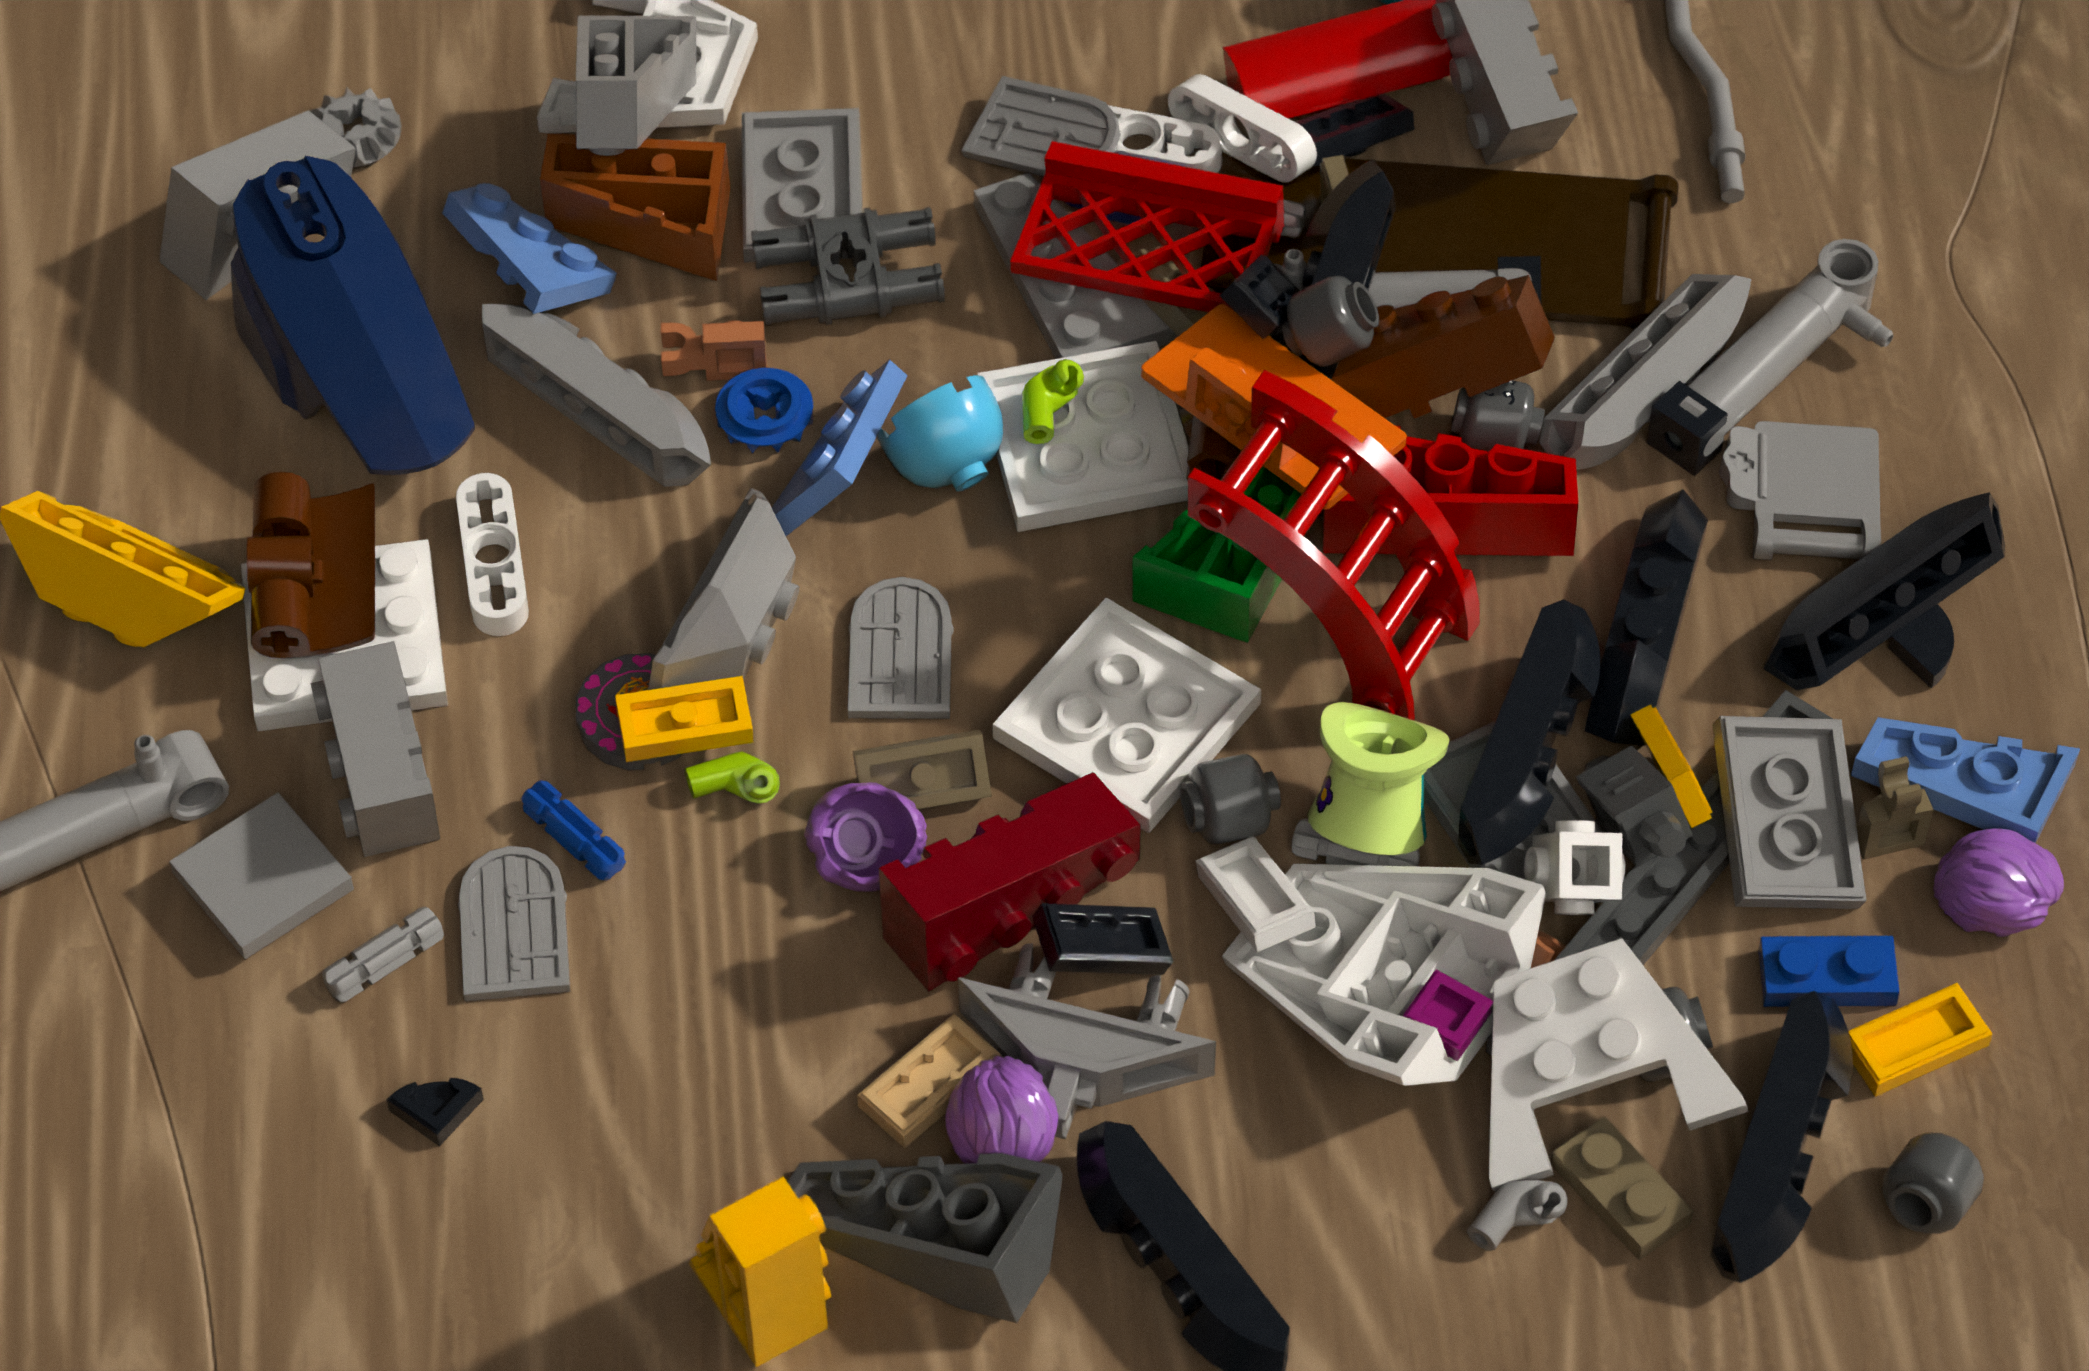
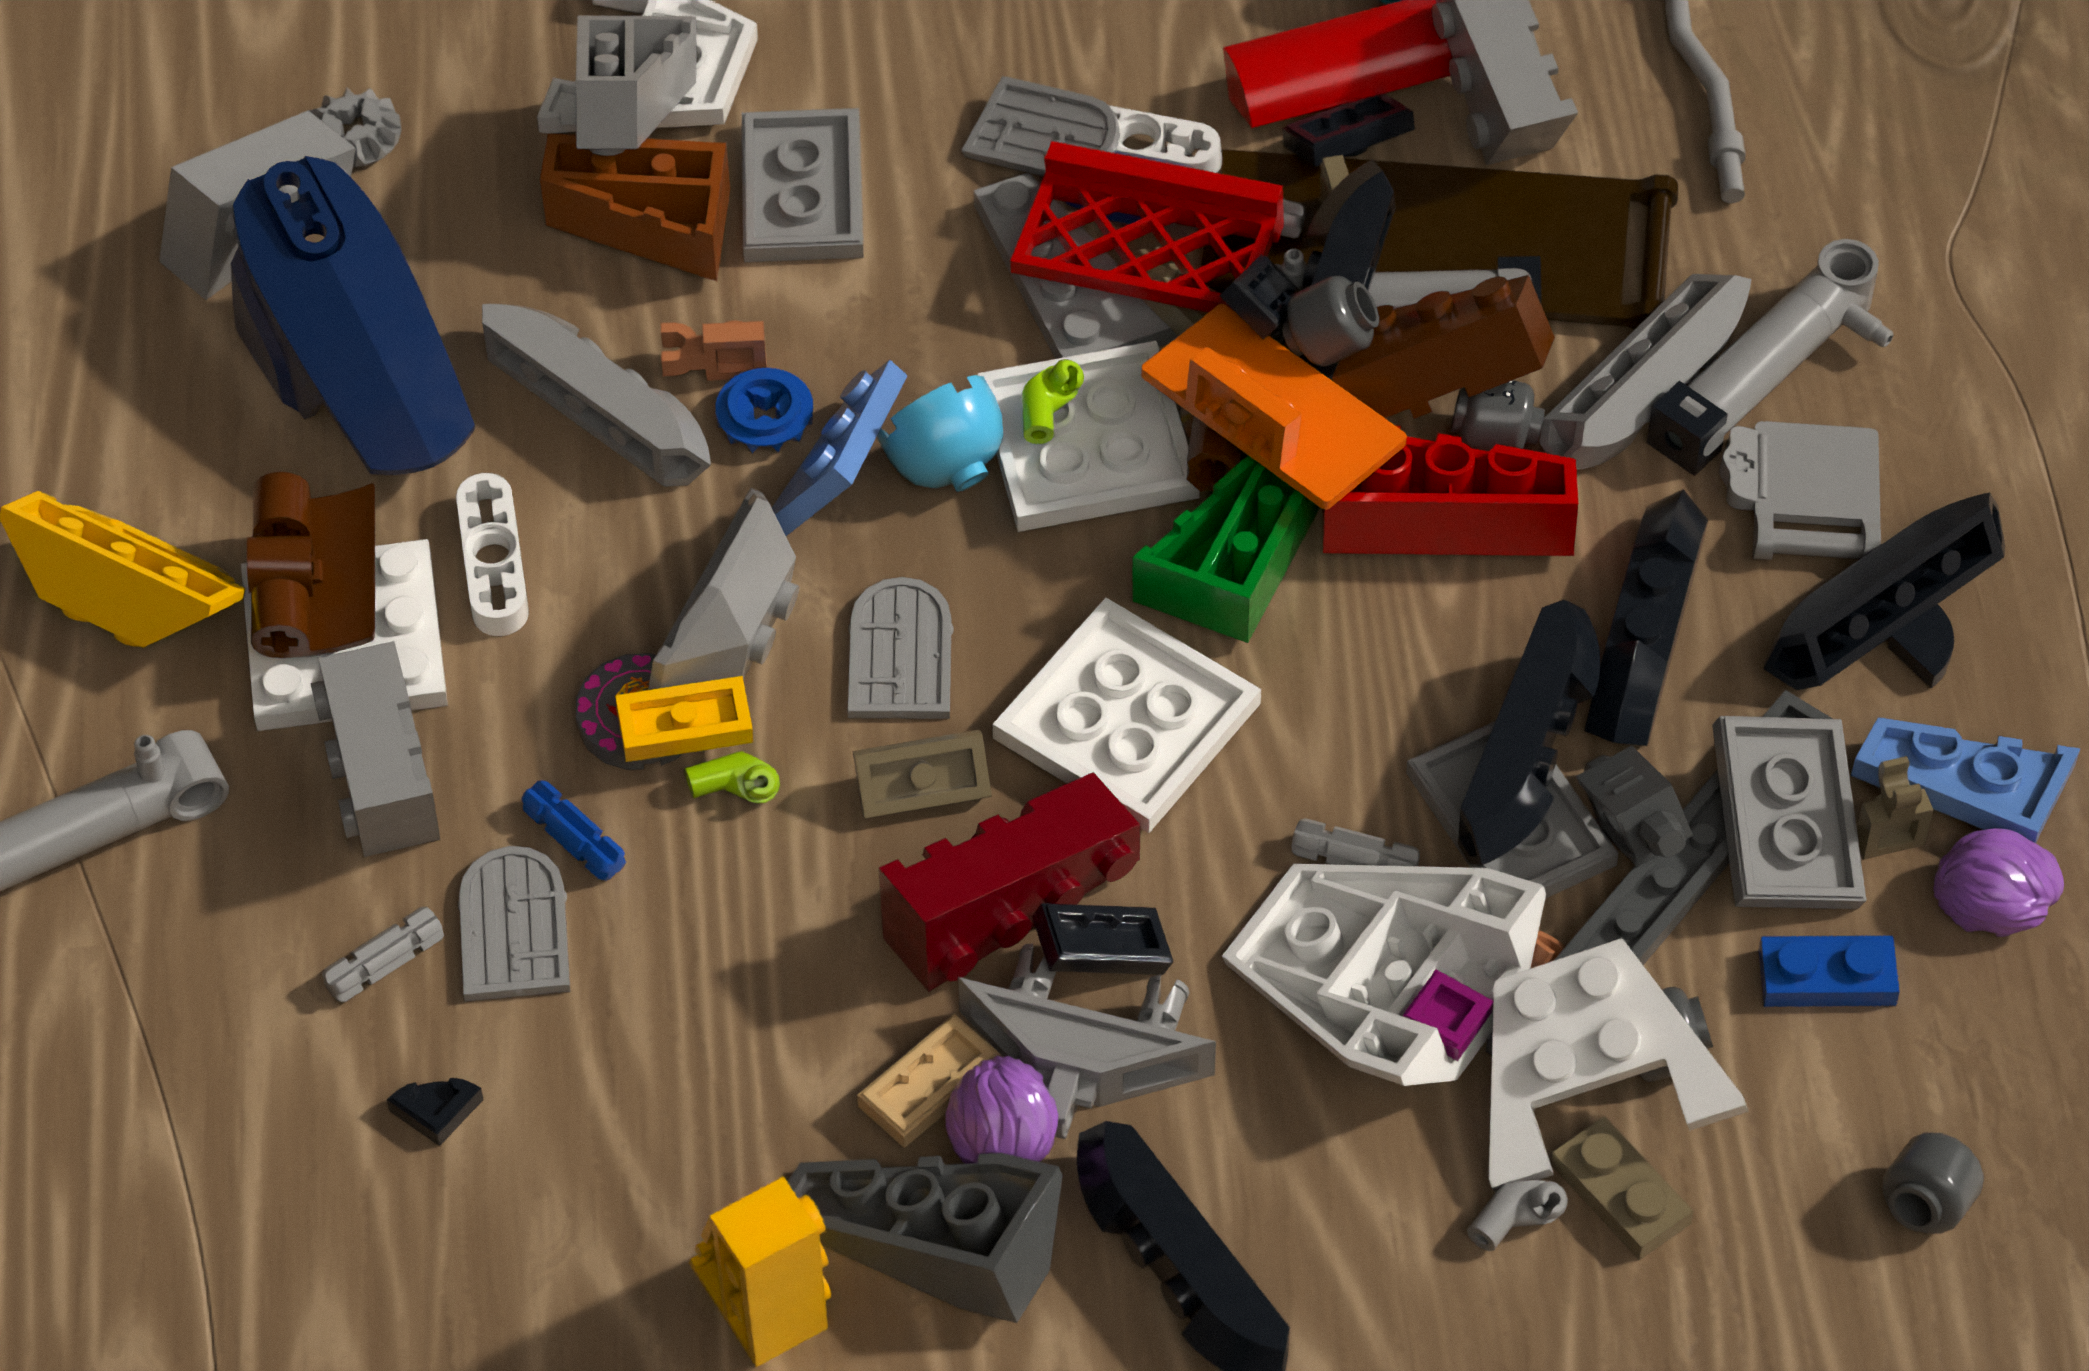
light grey tile [169,792,354,959] -> none
medium blue wing [442,183,617,314] -> none
dark grey pin [751,207,945,326] -> none
medium lavender hair [804,782,927,892] -> none
white beam [1168,74,1317,182] -> none
dark grey head [1180,754,1281,845] -> none
red fence [1188,369,1480,721] -> none
white tile [1196,837,1316,952] -> none
yellowish green hat [1307,702,1449,855] -> none
white brick [1524,820,1625,915] -> none
yellow tile [1630,704,1713,828] -> none
black brick [1711,991,1853,1283] -> none
yellow tile [1848,983,1993,1097] -> none

